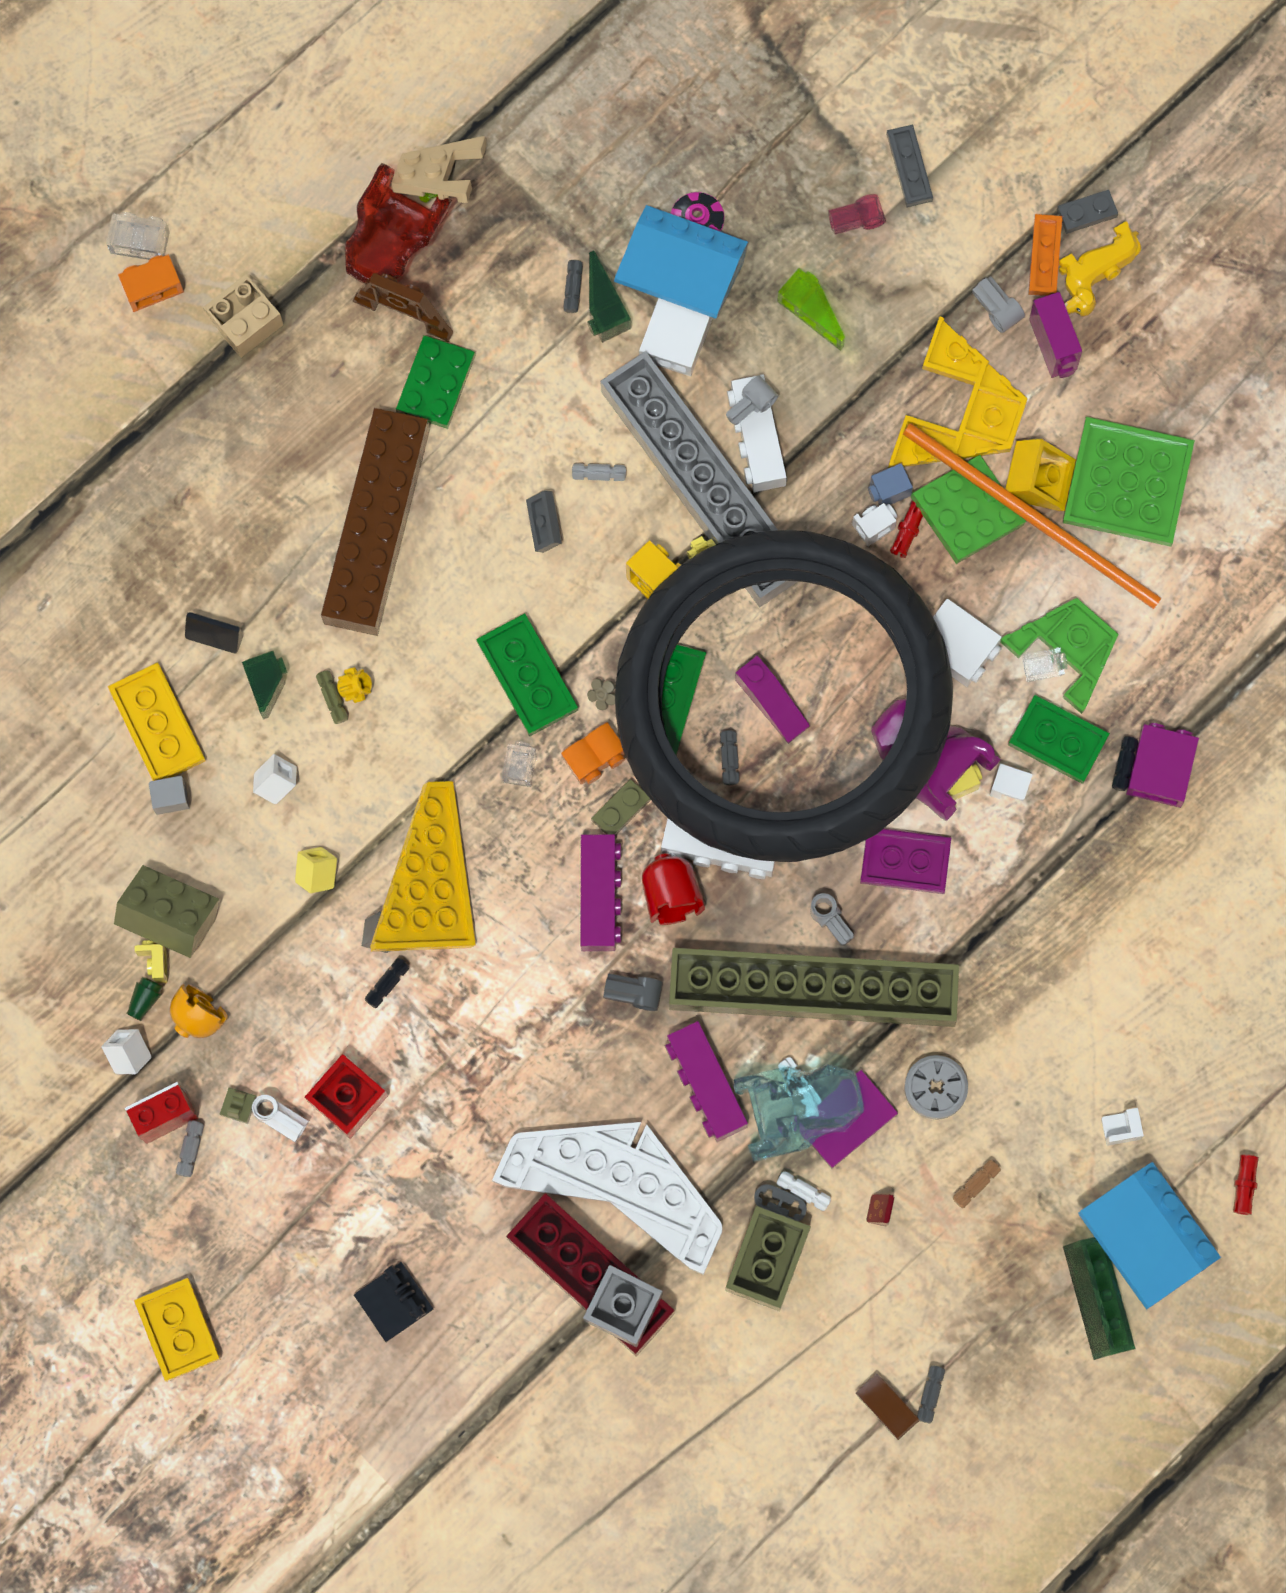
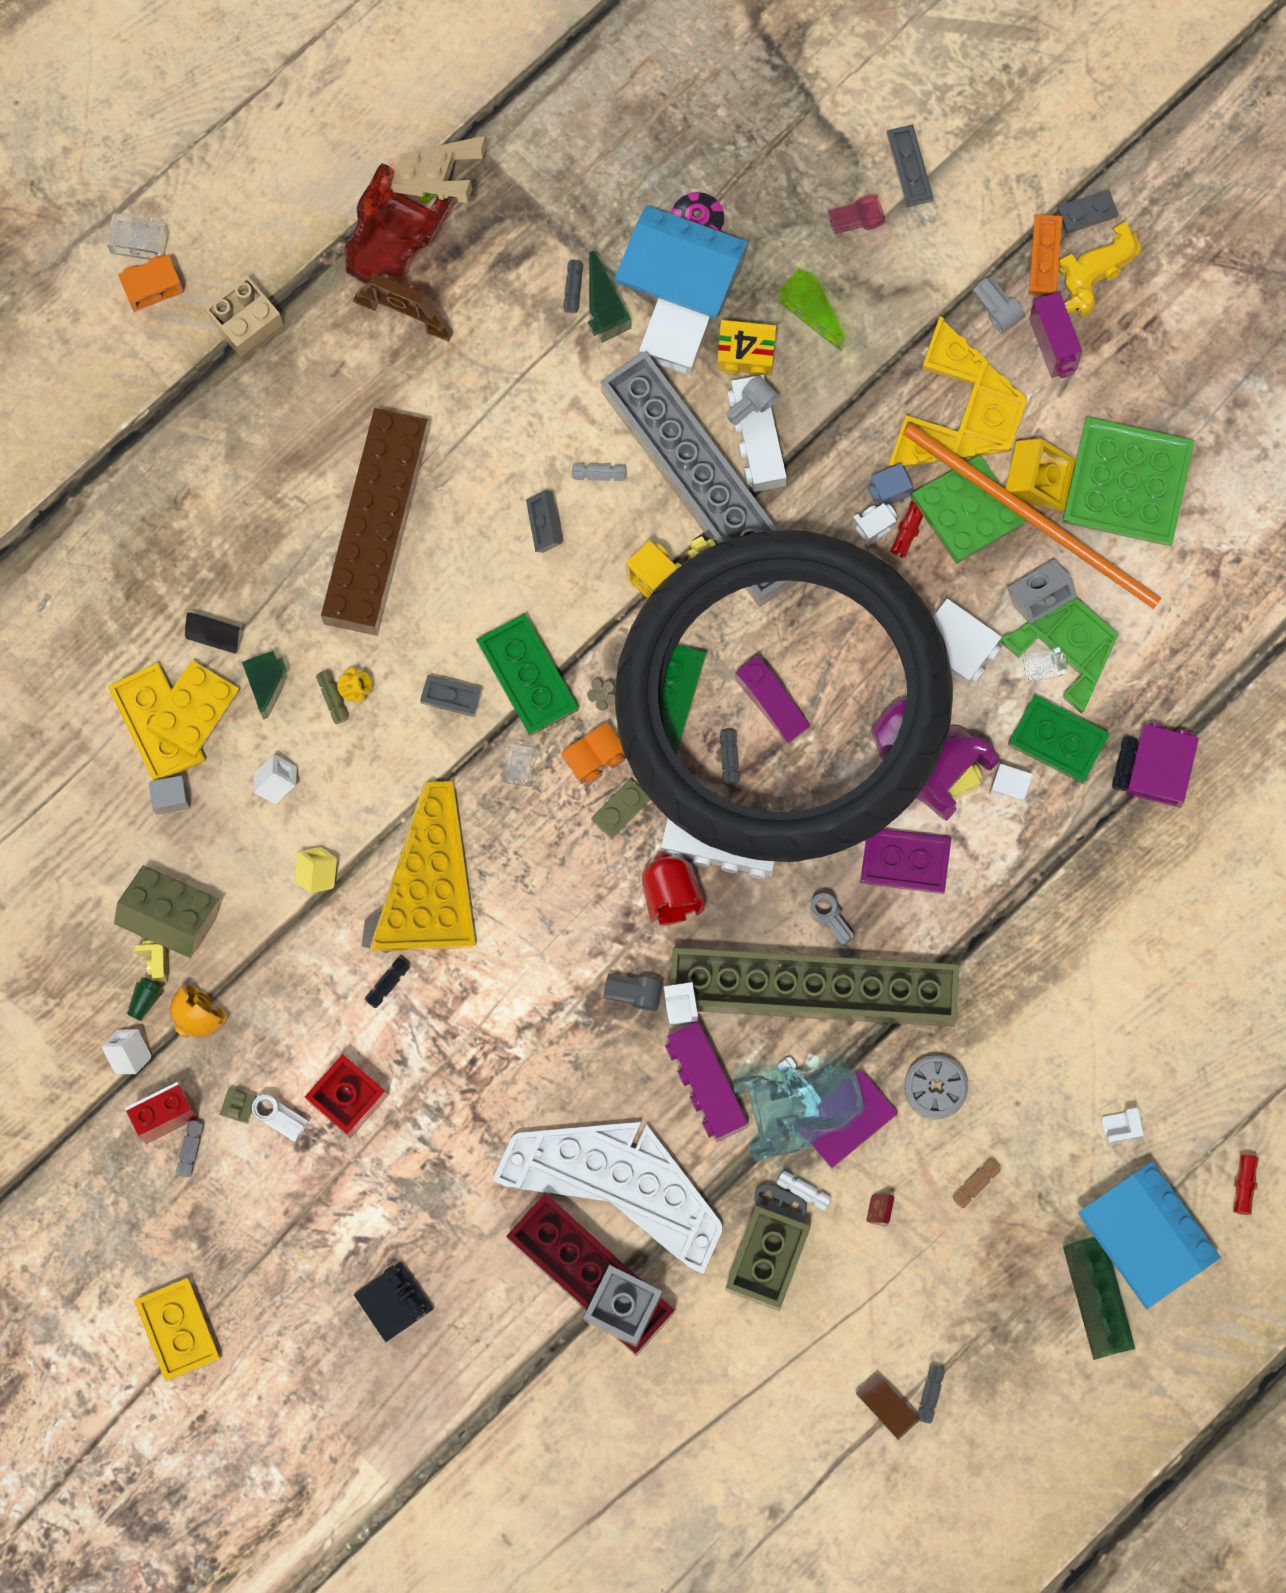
green plate [396,335,476,429] -> none
magenta brick [580,834,621,951] -> none
none -> yellow plate [146,660,239,759]
none -> dark grey plate [420,675,482,717]
none -> white panel [664,982,698,1025]
none -> yellow slope [717,320,776,377]
none -> light grey brick [1007,560,1077,624]

